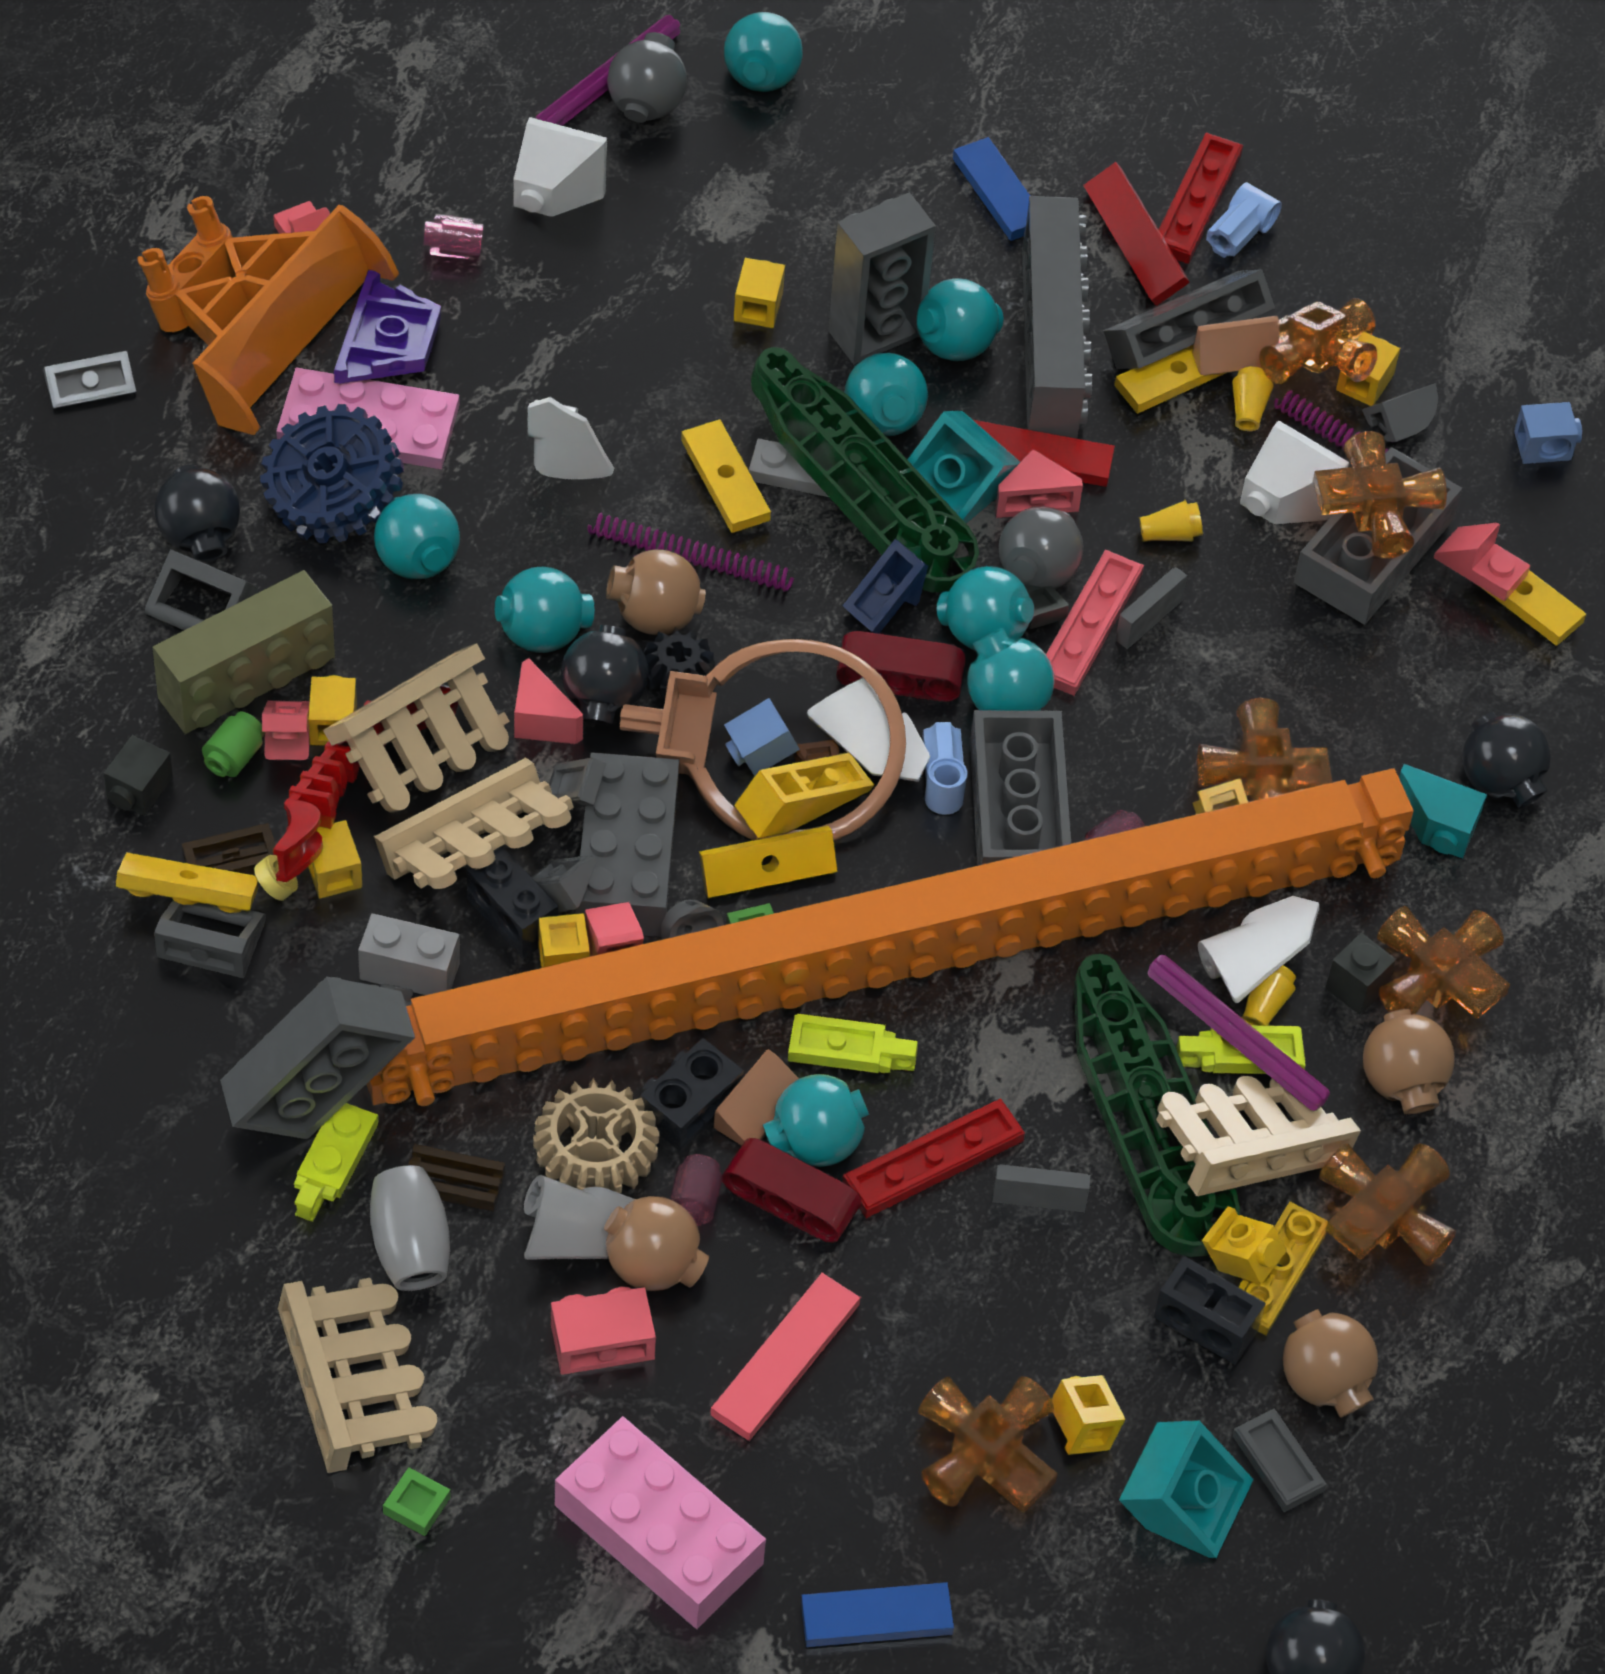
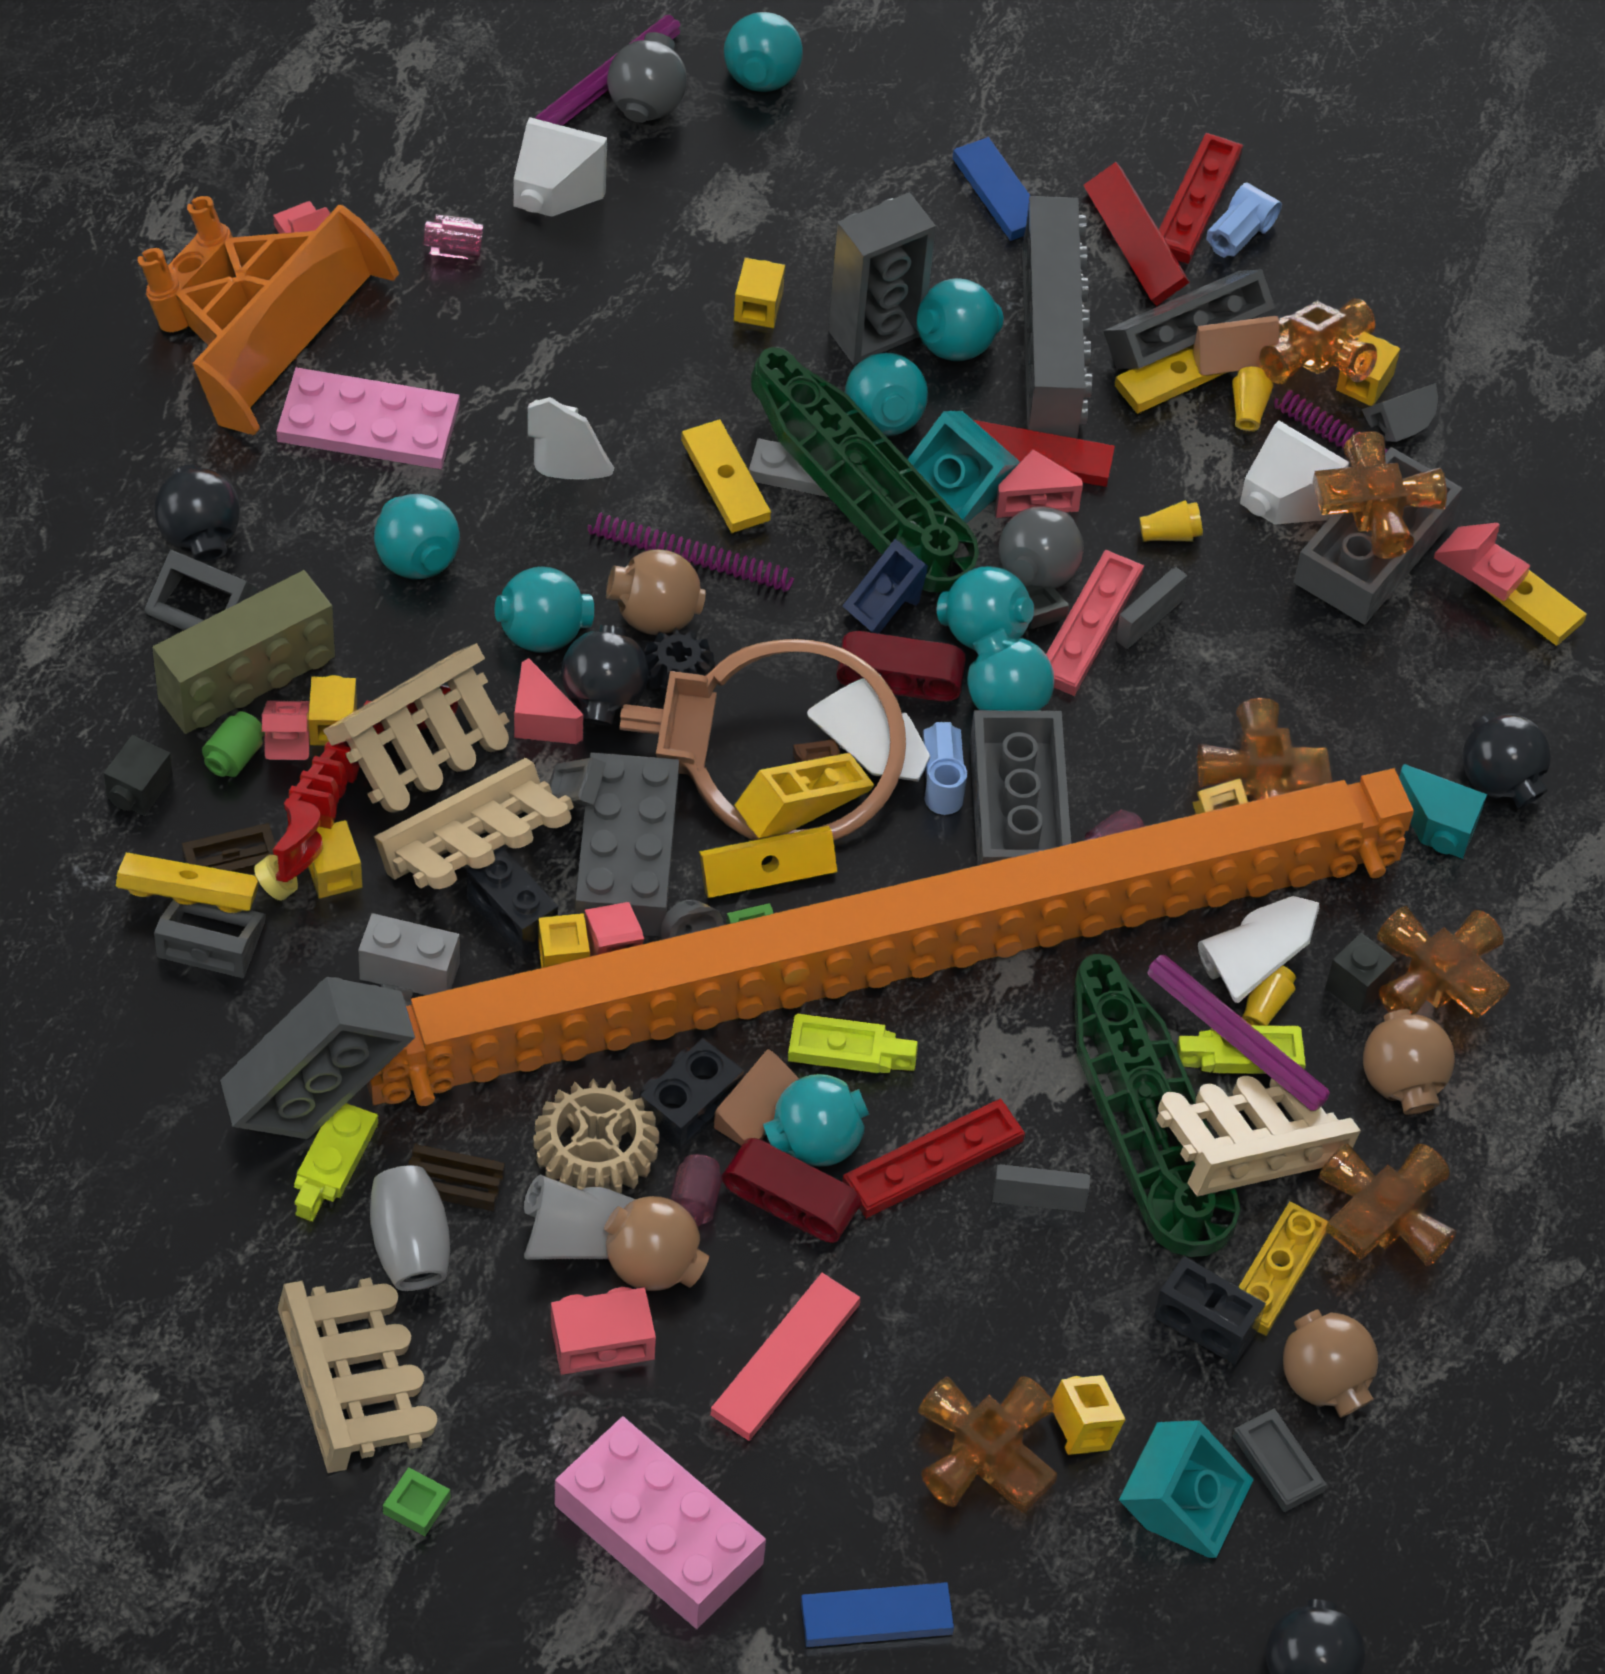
light grey slope [43,351,136,409] -> none
dark blue piece [260,404,404,543] -> none
dark purple wing [334,270,441,384] -> none
dark grey slope [532,855,596,911] -> none
medium blue brick [724,698,800,776] -> none
yellow brick [1202,1207,1287,1284] -> none
medium blue brick [1514,402,1582,464] -> none

